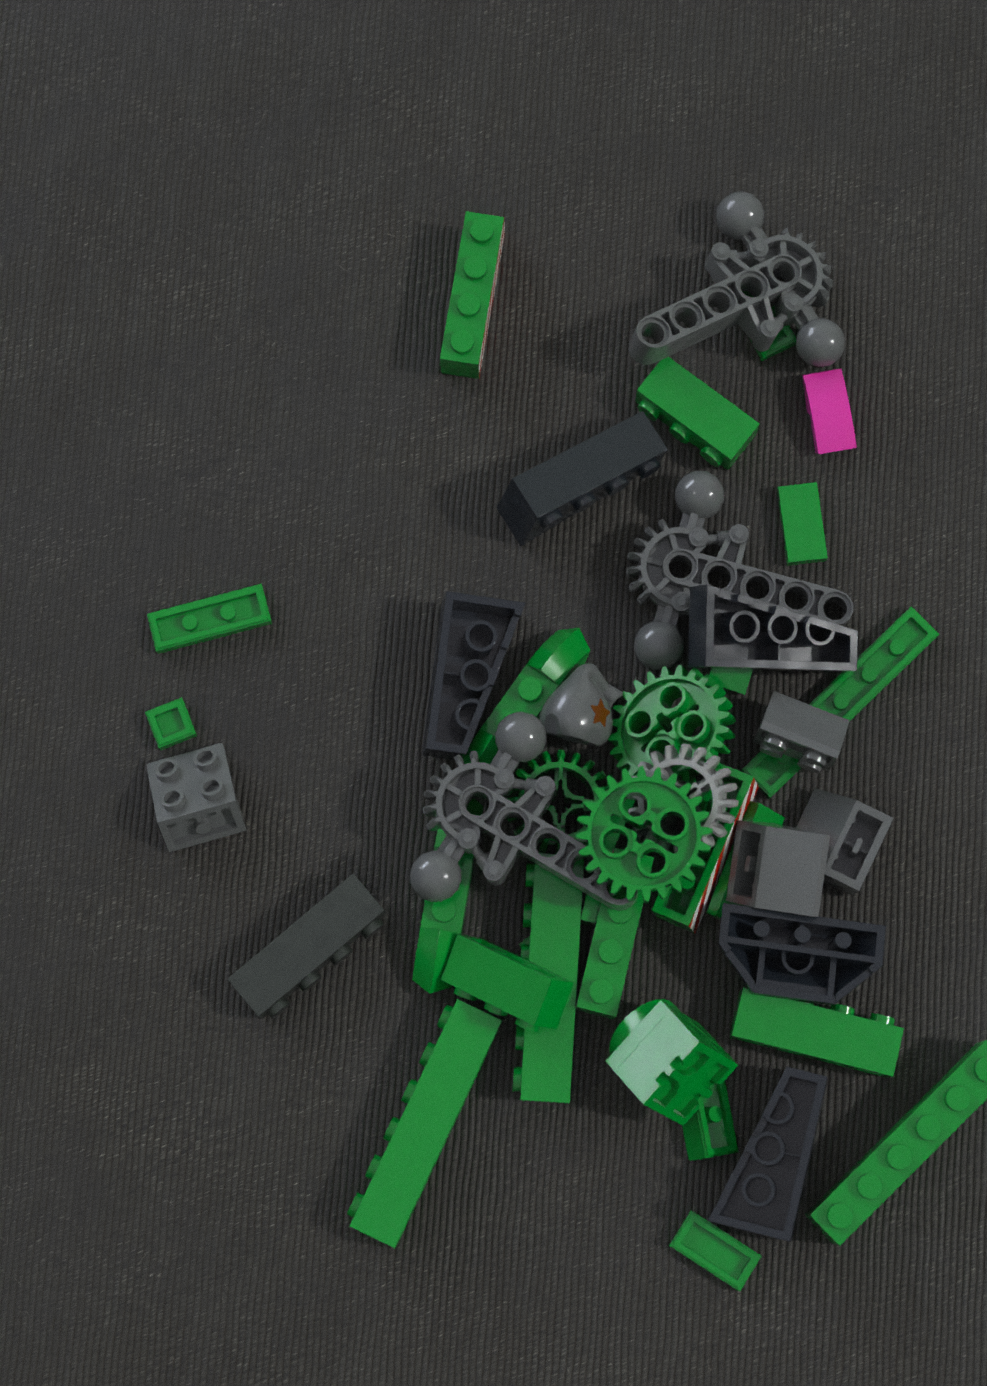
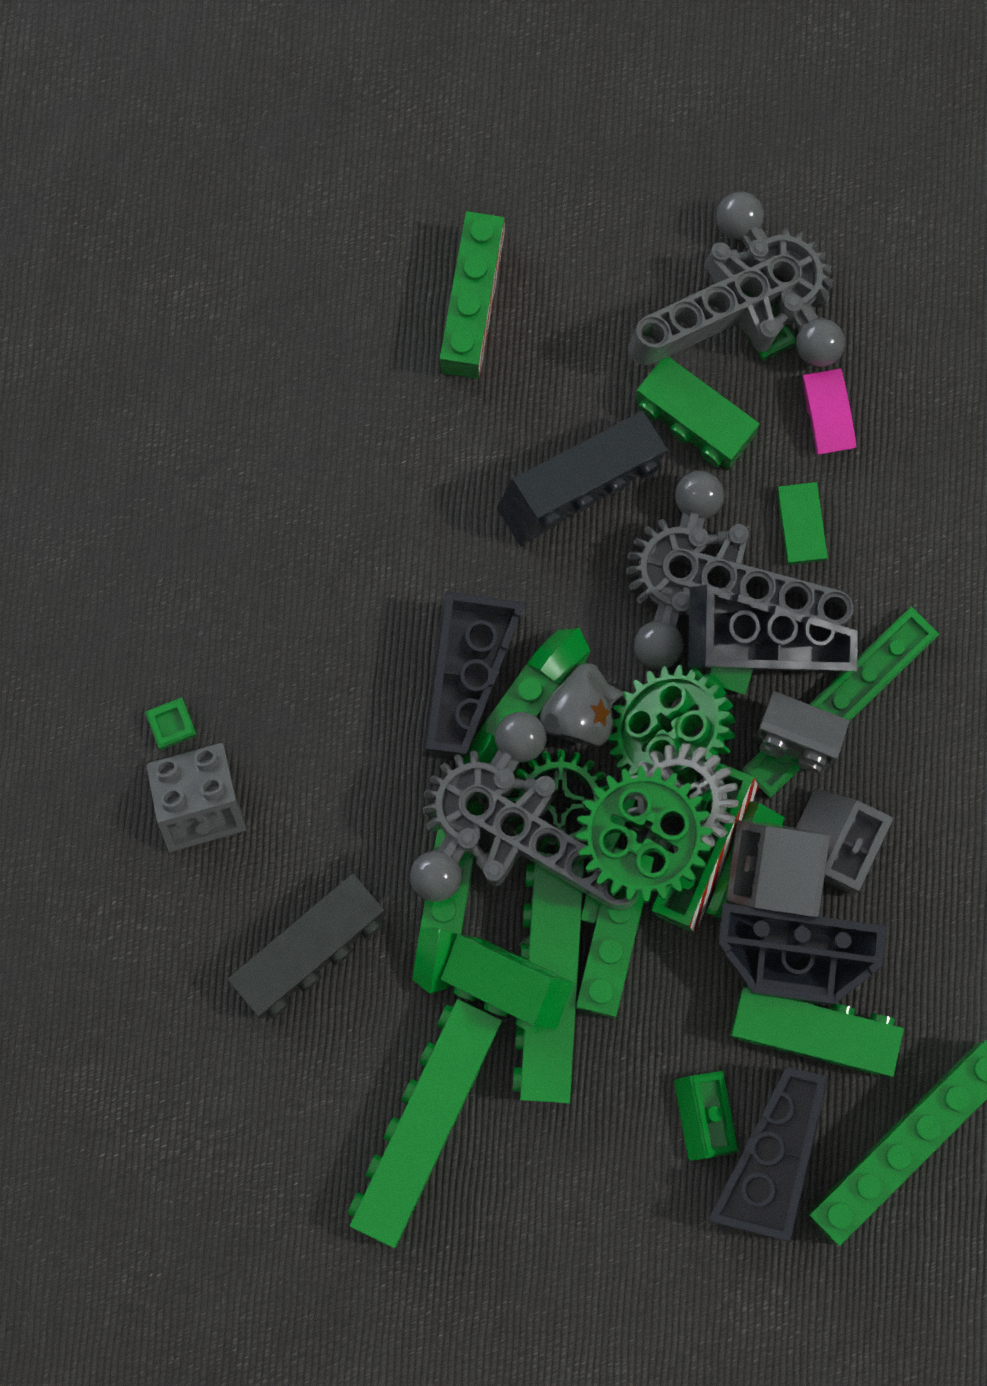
green tile [147,584,272,654] -> none
green piece [605,999,738,1126] -> none
green tile [669,1210,762,1292] -> none

